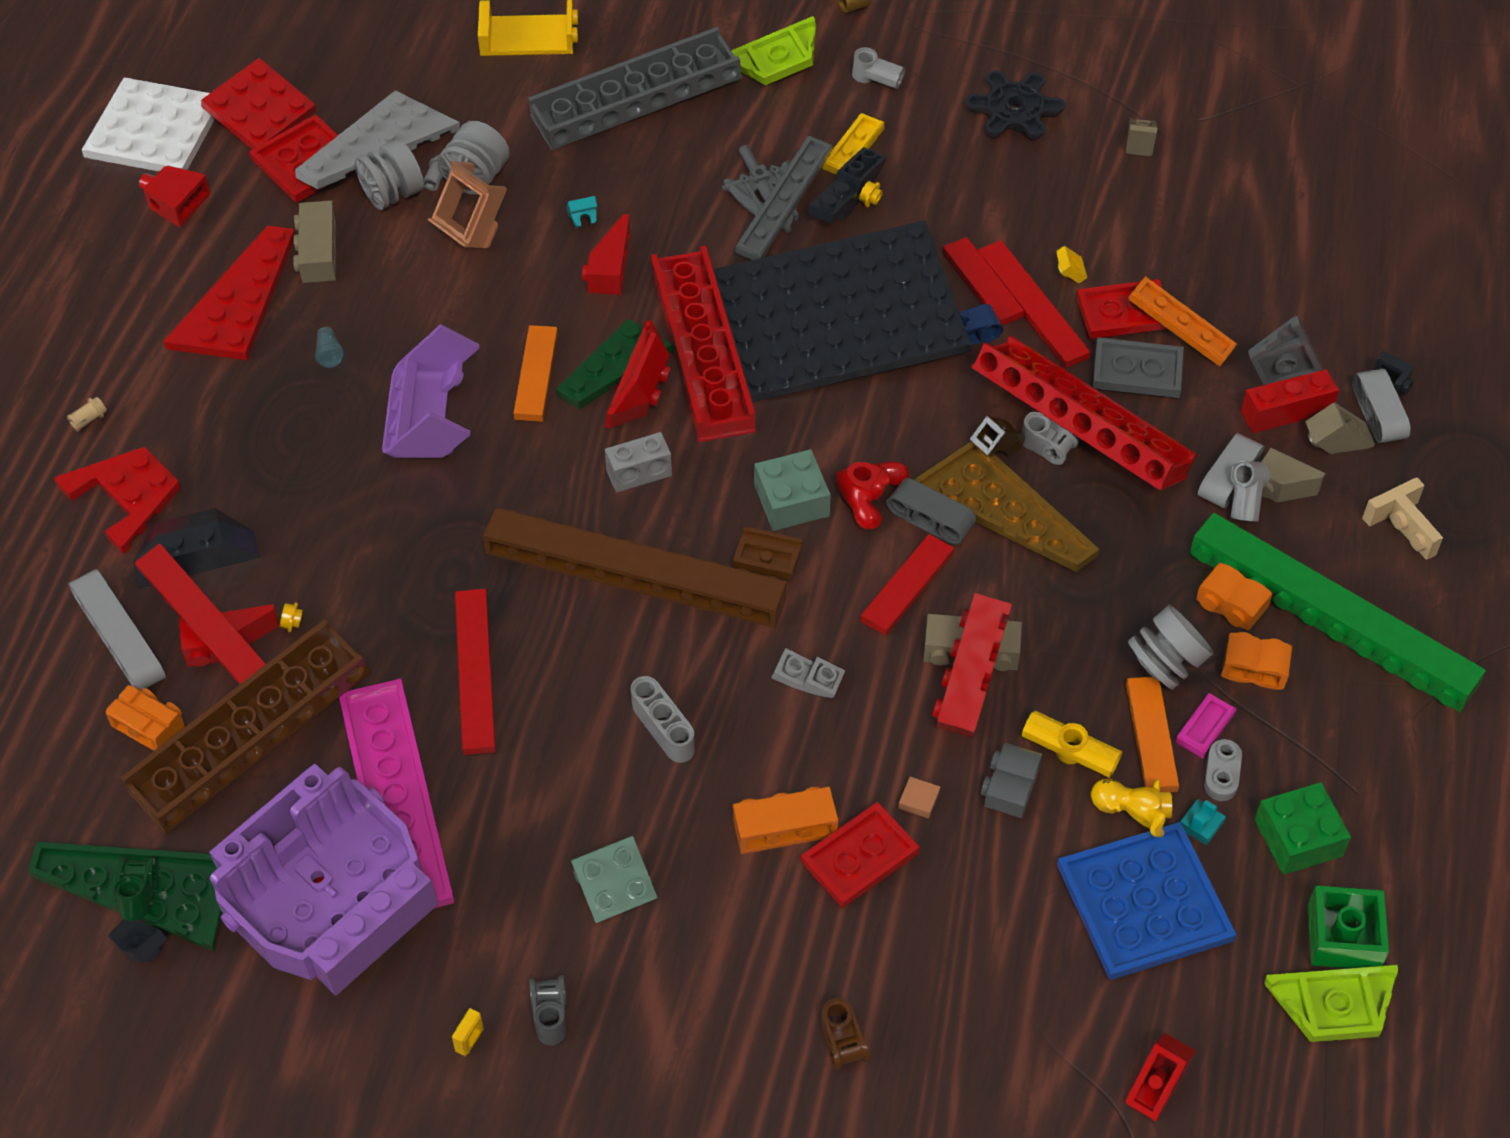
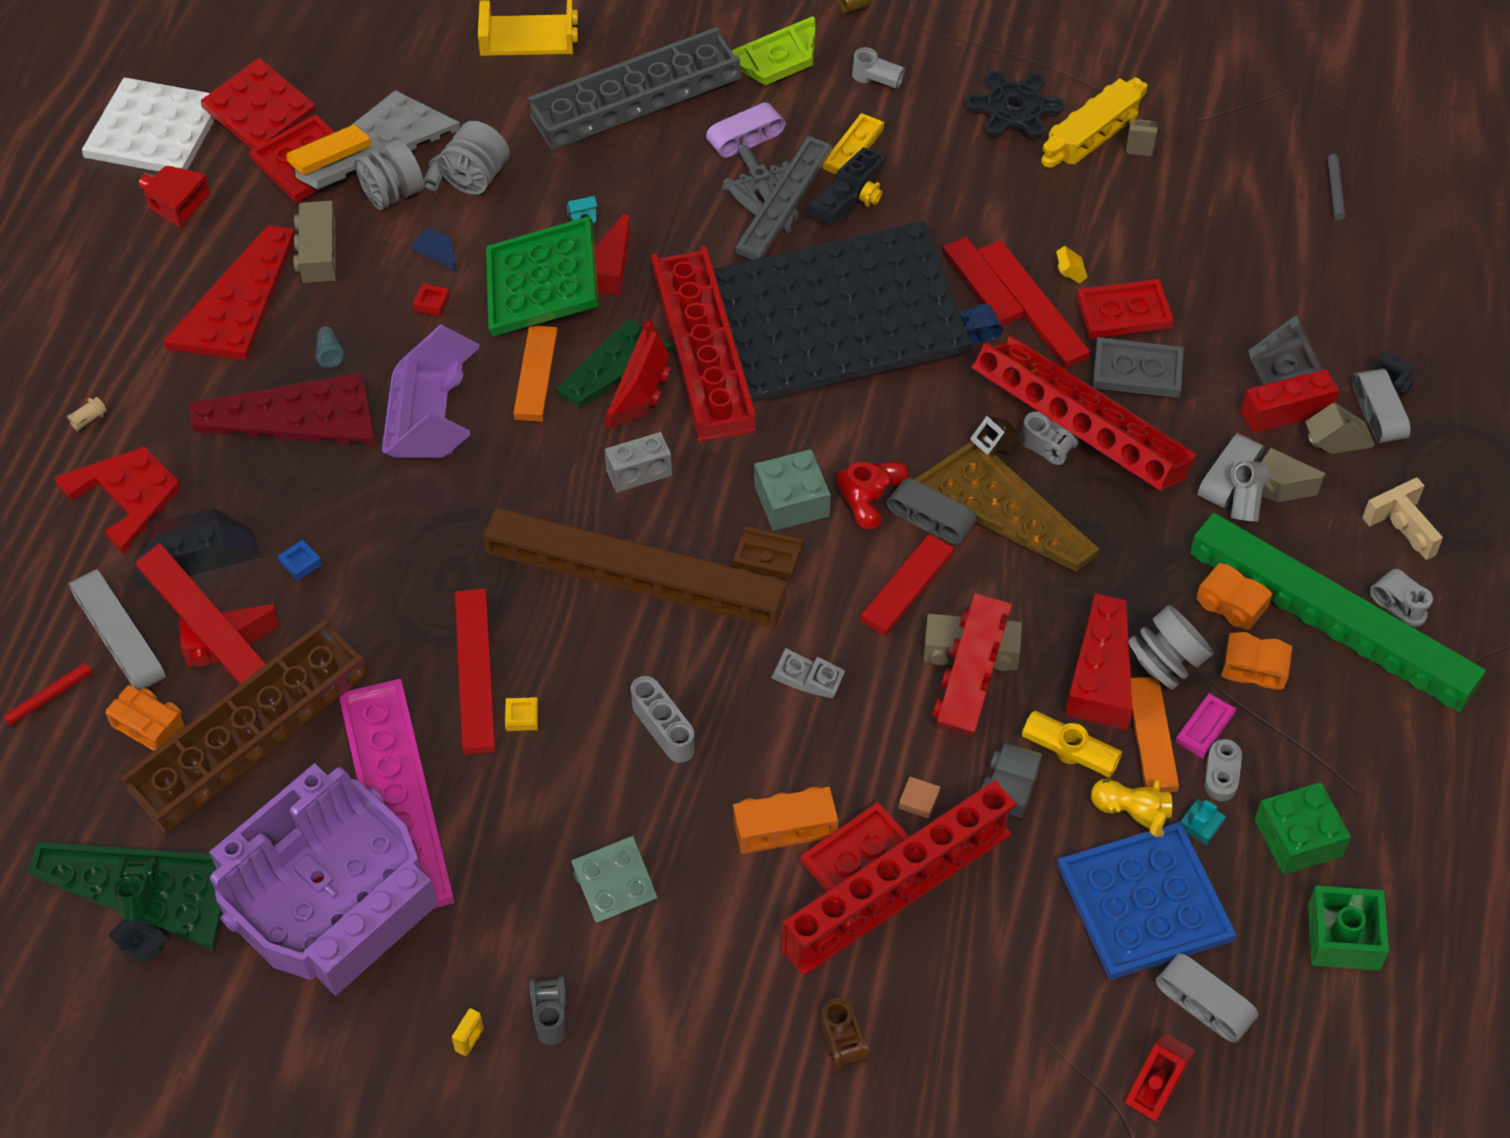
yellow plate [279,602,303,632] -> none
nougat piece [428,161,507,248] -> none
orange tile [1128,276,1237,367] -> none
lime wing [1264,965,1398,1042] -> none
none -> red bar [3,663,92,726]
none -> dark red wing [189,373,375,446]
none -> blue plate [278,540,322,582]
none -> light orange tile [287,124,371,175]
none -> dark blue tile [412,227,456,271]
none -> red plate [413,283,450,317]
none -> green plate [486,216,599,336]
none -> yellow tile [505,697,538,731]
none -> lavender beam [706,102,786,158]
none -> red tile [782,779,1017,977]
none -> yellow hinge [1041,77,1148,168]
none -> red wedge [1065,594,1133,731]
none -> light grey beam [1156,954,1258,1043]
none -> dark grey bar [1328,154,1345,220]
none -> light grey piece [1370,569,1433,627]

